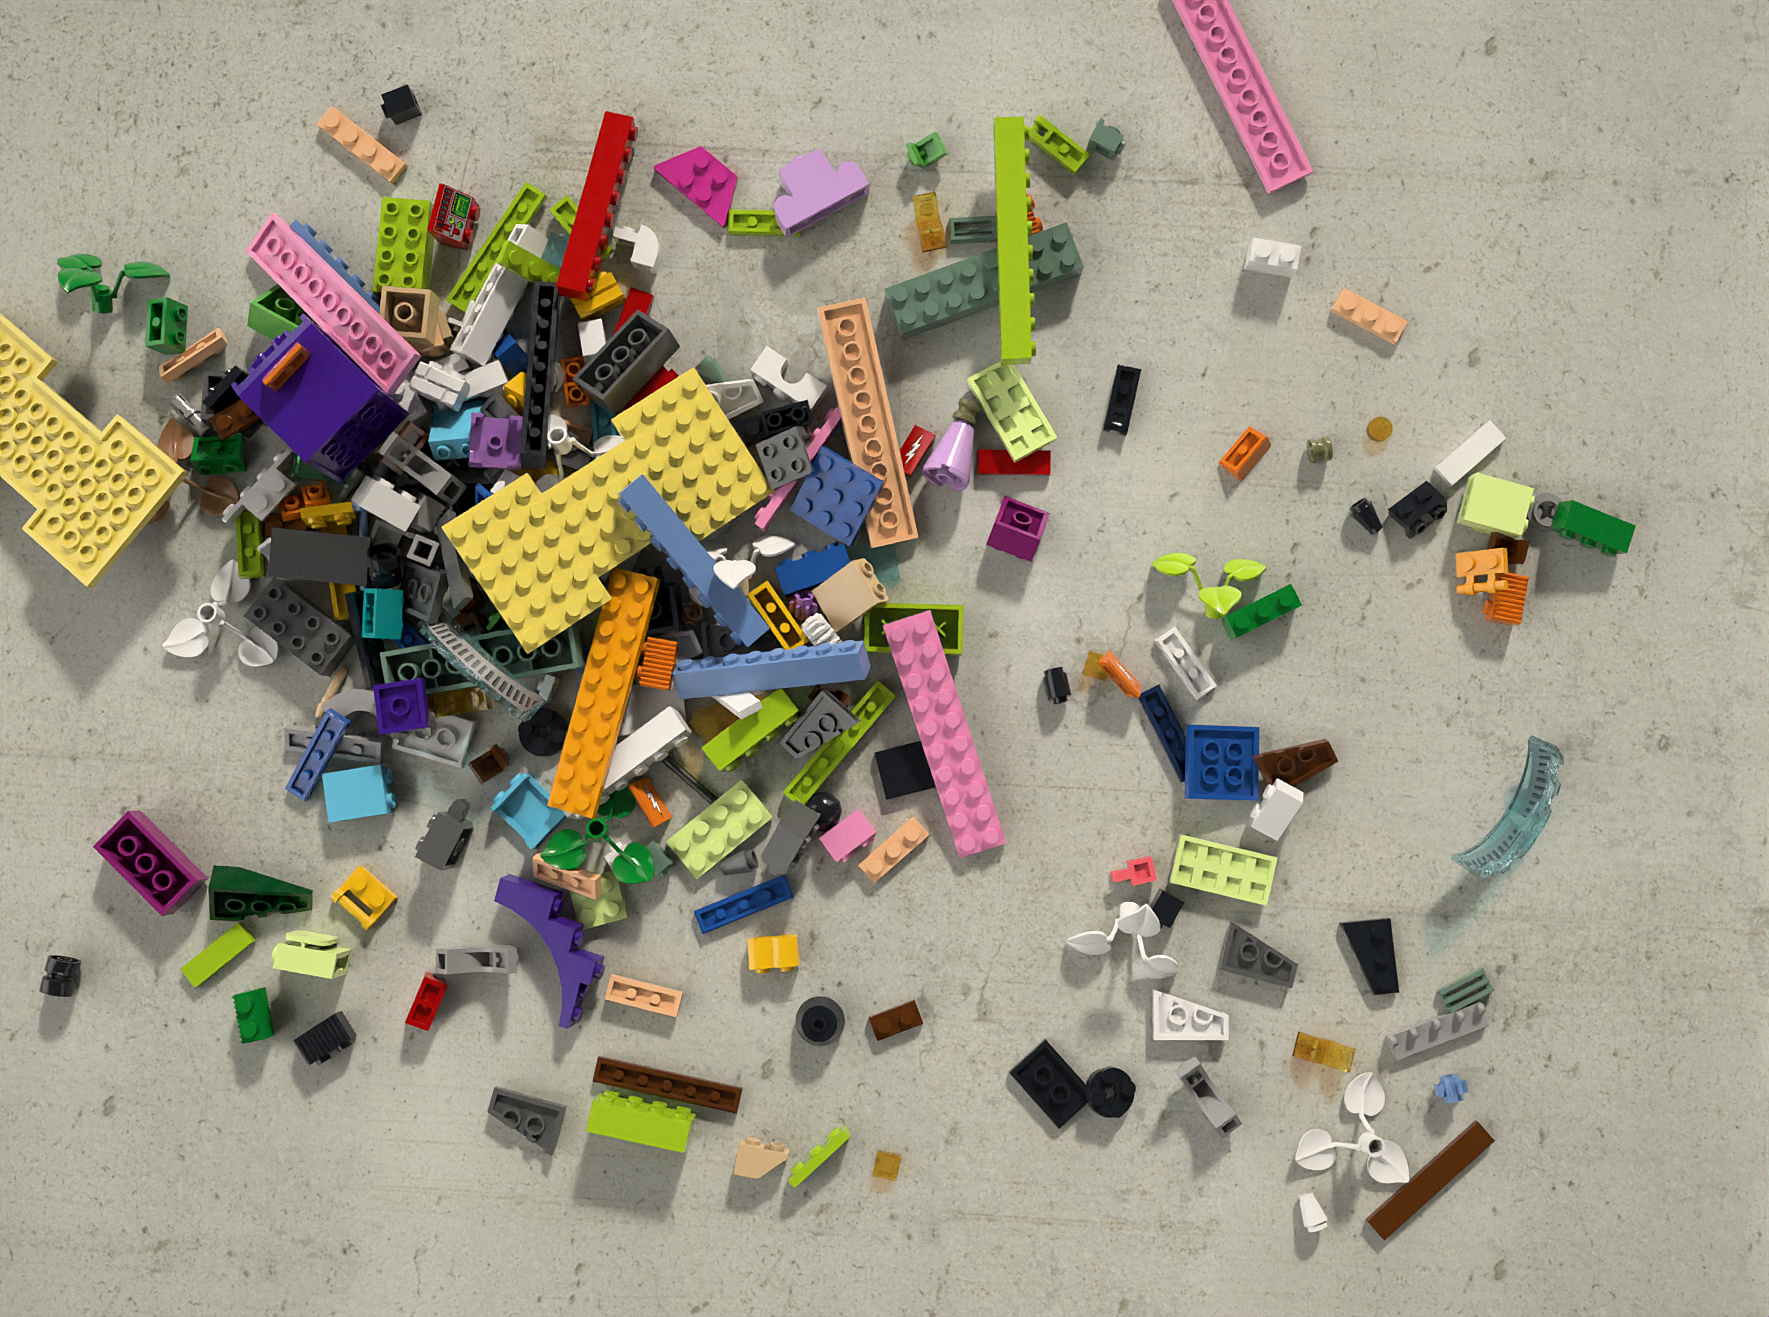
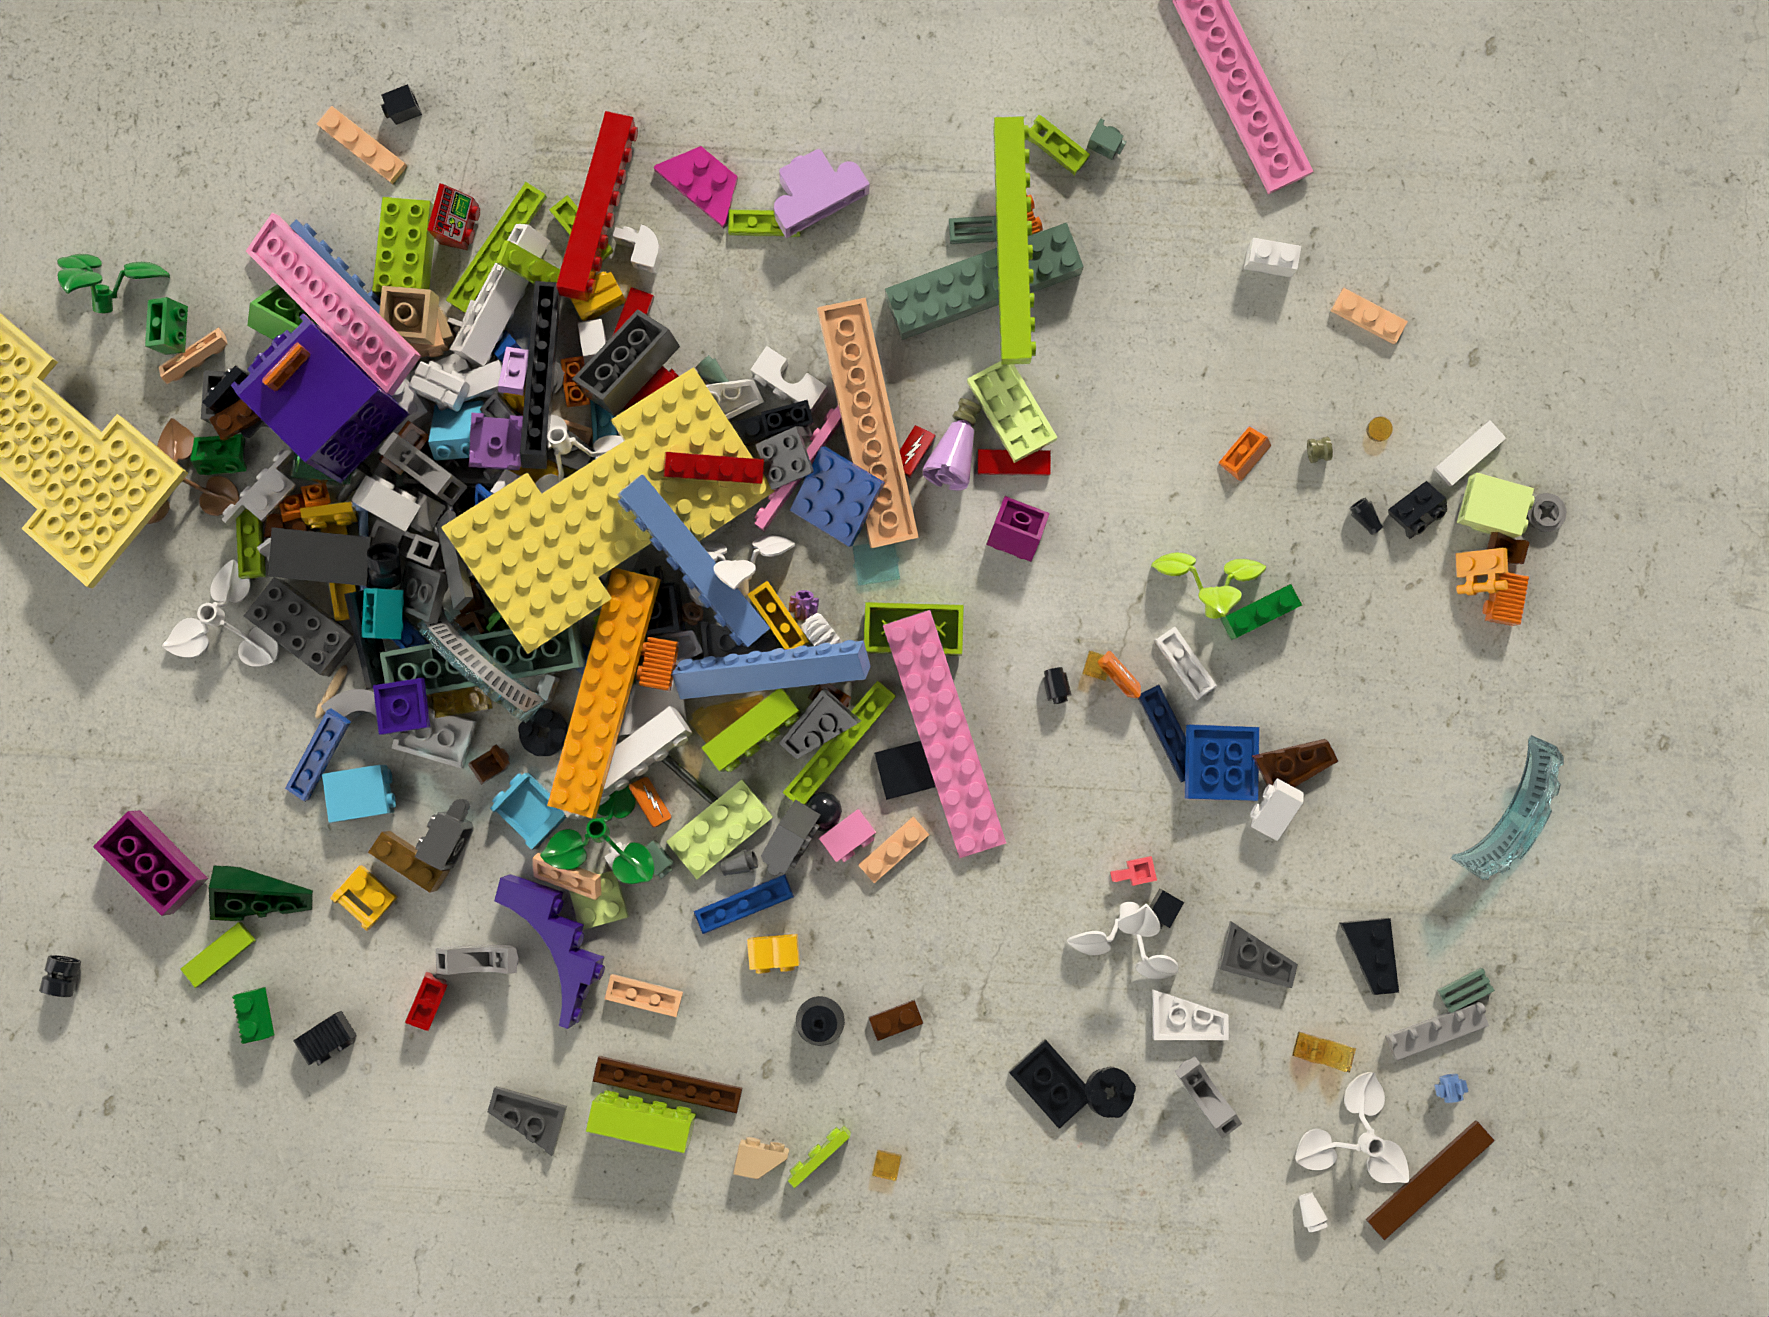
light grey pin [169,393,214,437] -> none
yellowish green brick [272,930,352,979] -> none
light grey hinge [284,722,387,764] -> none
clear light blue brick [541,233,570,269] -> none
white tile [711,692,763,719] -> none
blue brick [775,542,850,597] -> none
tan panel [811,558,889,633] -> none
bright green bracket [906,132,948,169] -> none
clear yellow slope [912,192,946,252] -> none
black plate [1102,364,1141,436] -> none
yellowish green plate [1169,834,1278,906] -> none
green brick [1550,500,1636,557] -> none
none -> pearl gold brick [368,831,450,893]
none -> lavender plate [498,347,529,395]
none -> red plate [663,452,764,484]

